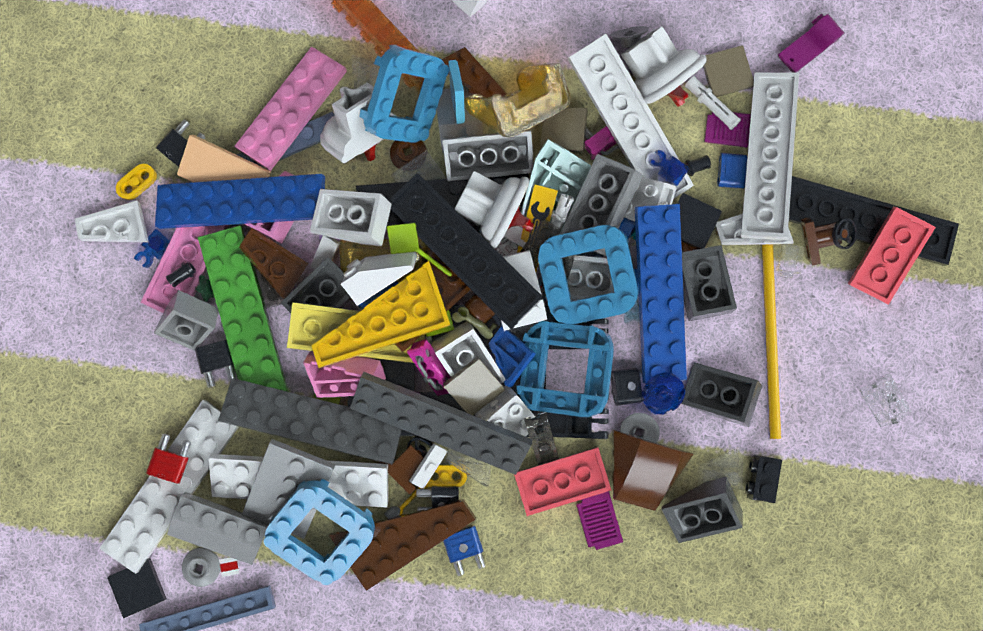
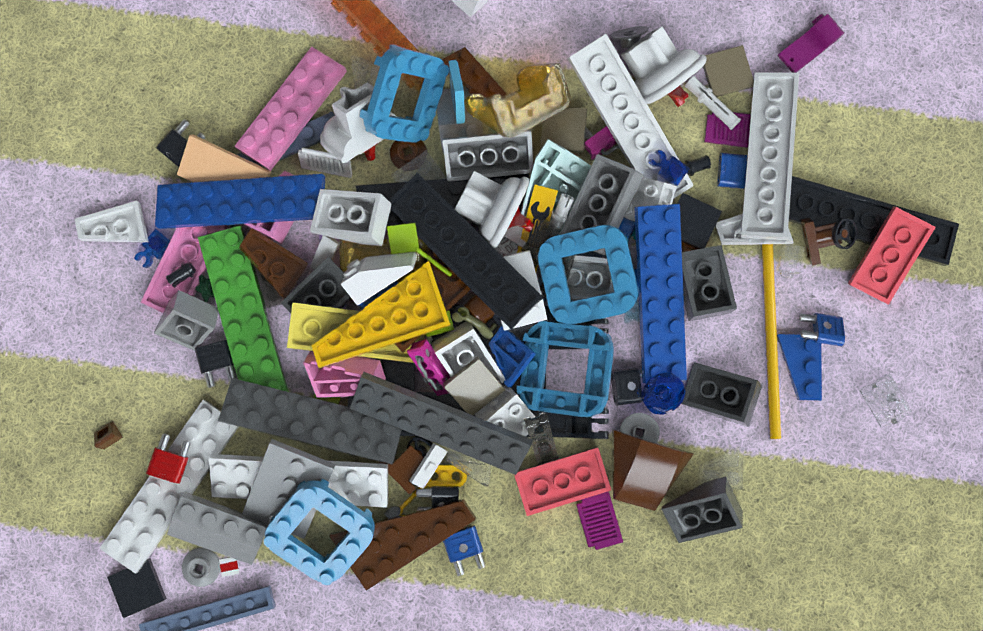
yellow plate [116,164,157,200] -> none
black bracket [745,454,782,504] -> none
none -> reddish brown slope [94,421,123,450]
none -> white window [298,148,352,178]
none -> blue wing [777,334,822,401]
none -> blue piece [799,313,845,347]

